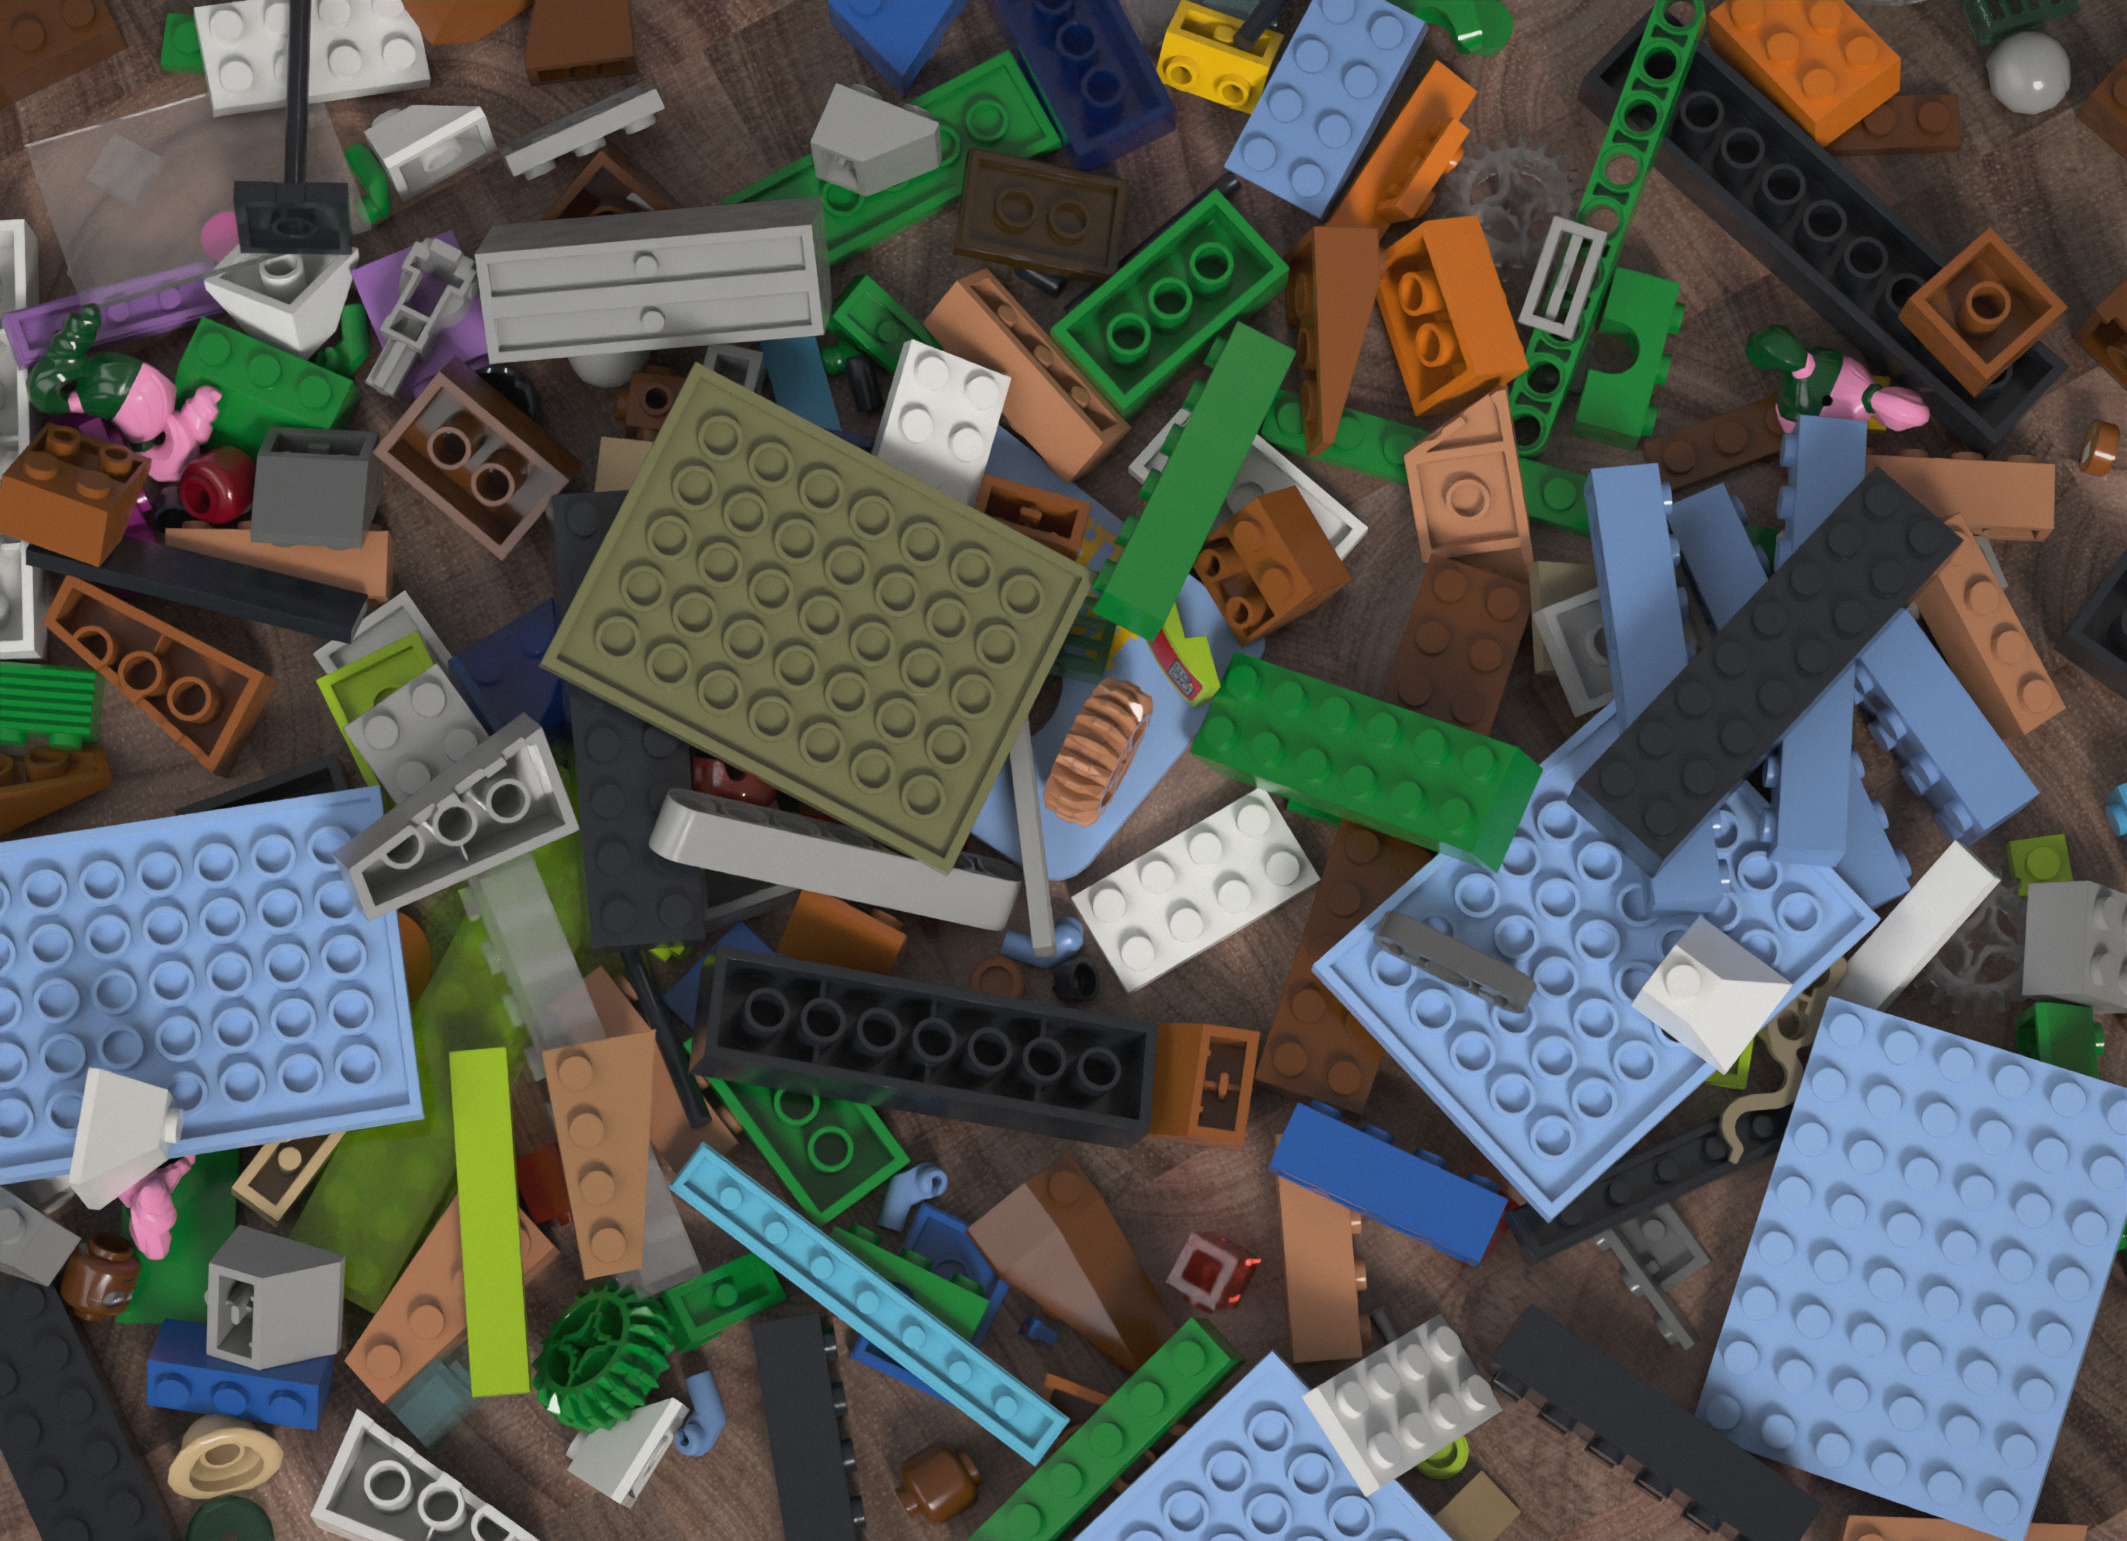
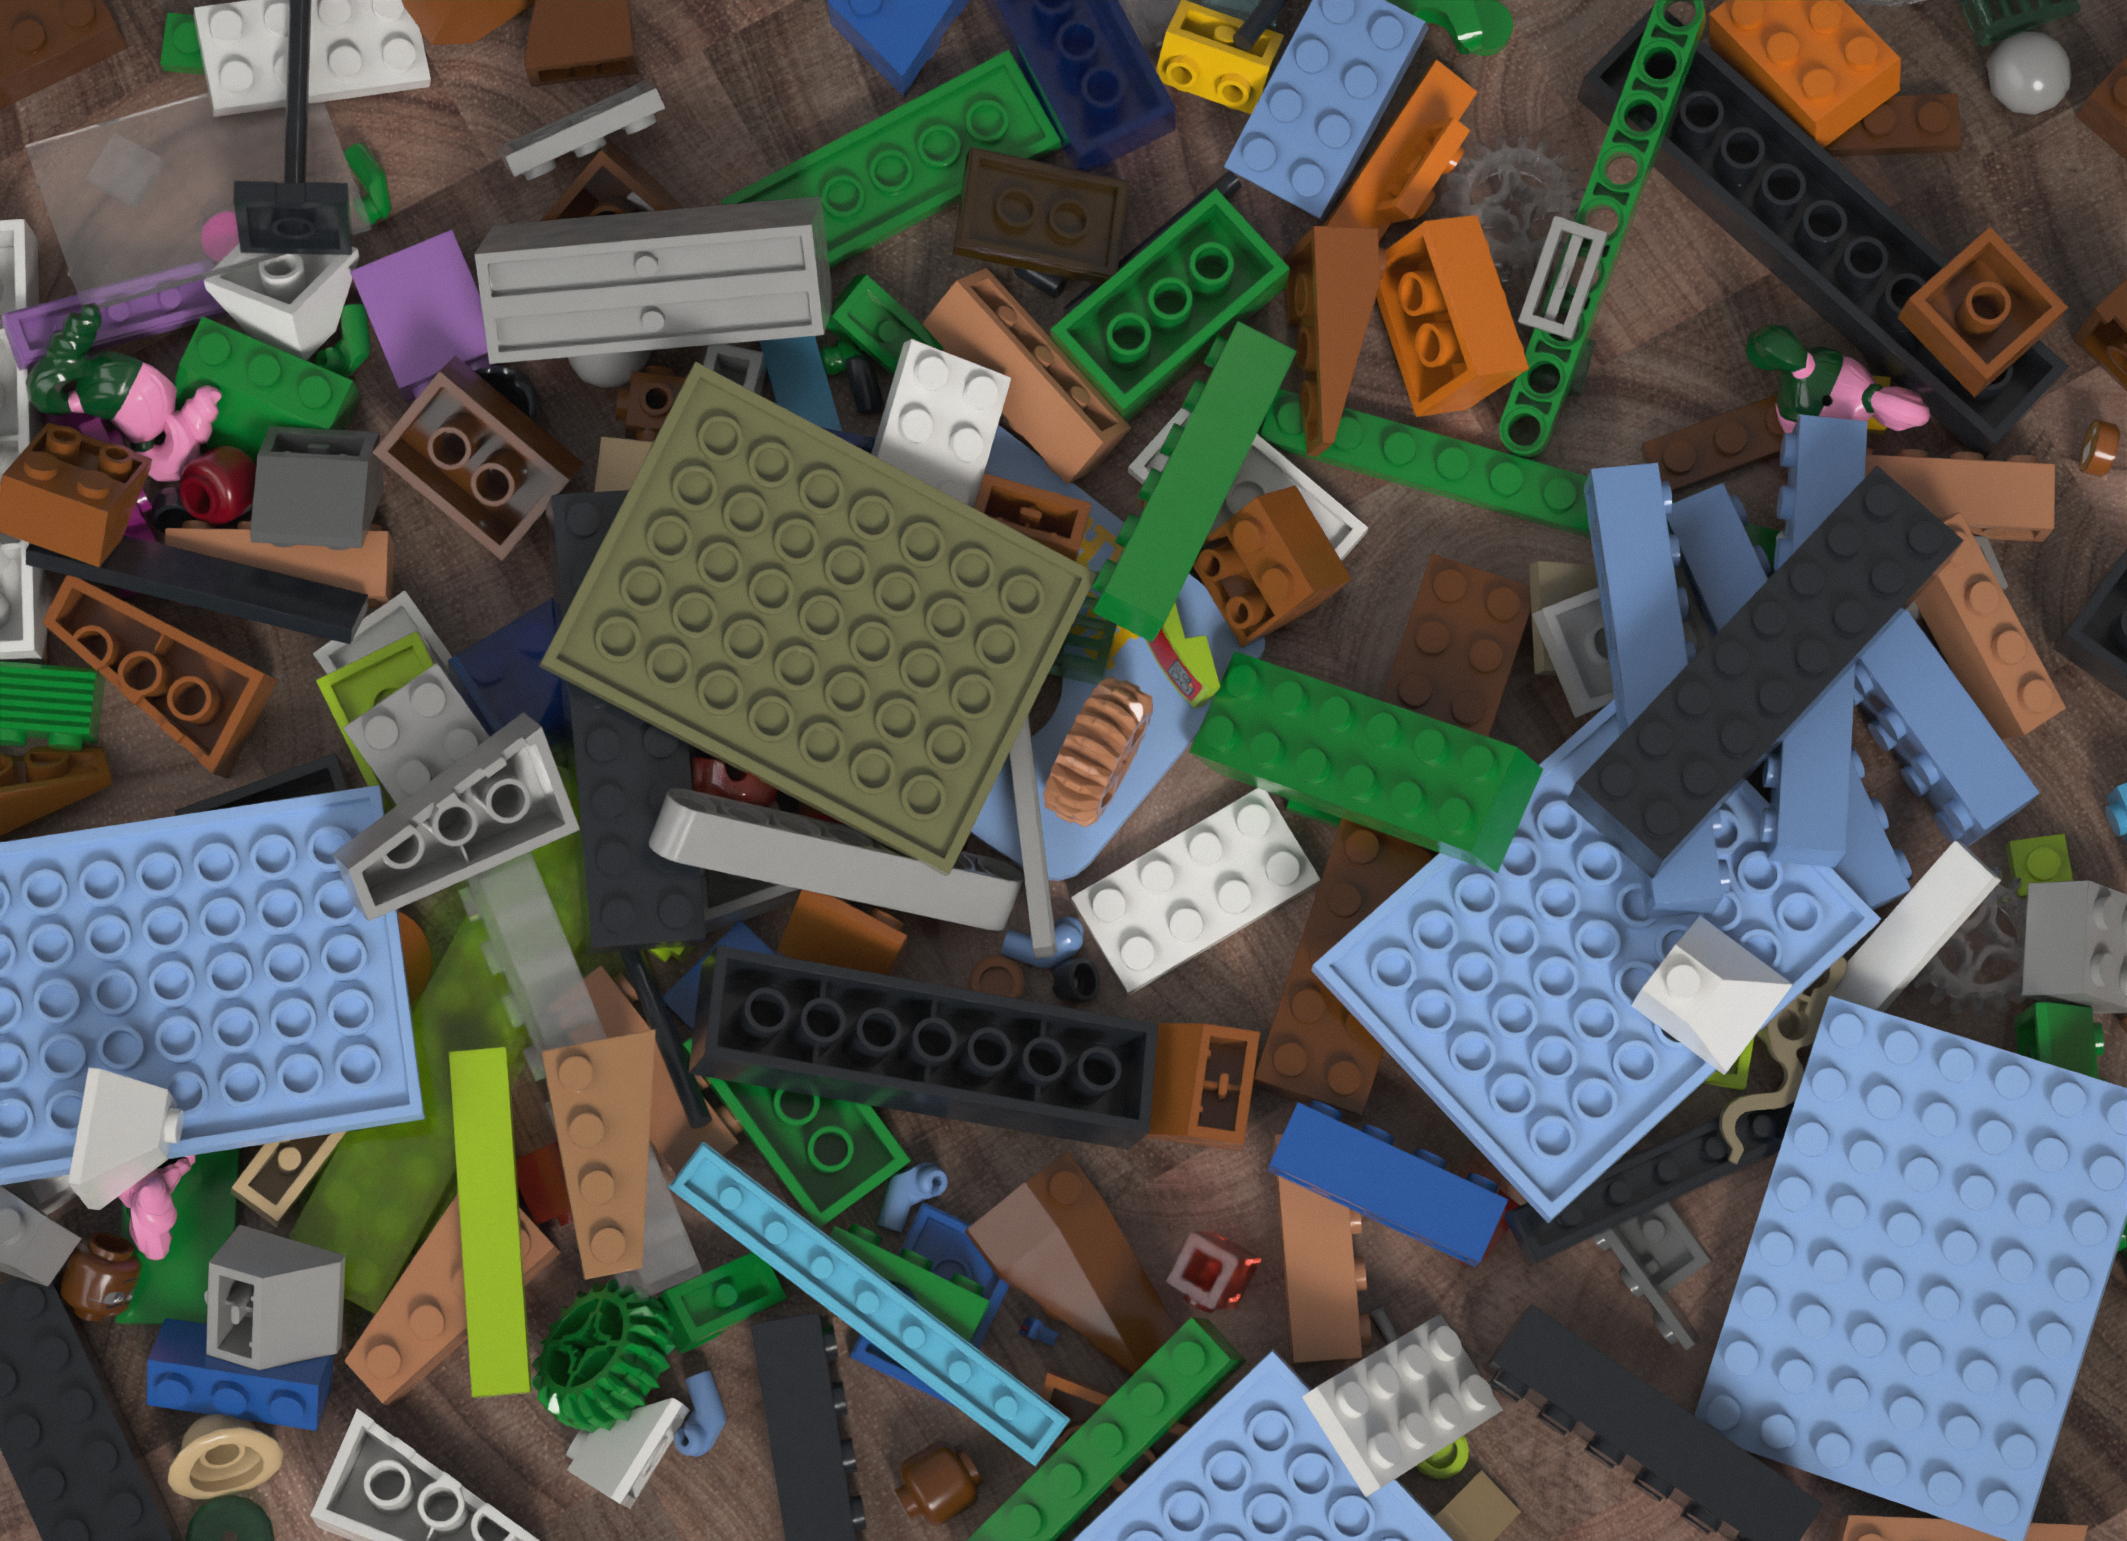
white slope [364,105,497,203] -> none
light grey piece [365,237,480,398] -> none
clear light blue brick [387,1357,482,1450] -> none
light grey slope [810,83,942,197] -> none
dark grey beam [1373,911,1537,1014] -> none
nougat wing [1404,384,1536,586] -> none
green arch [1570,266,1686,452] -> none

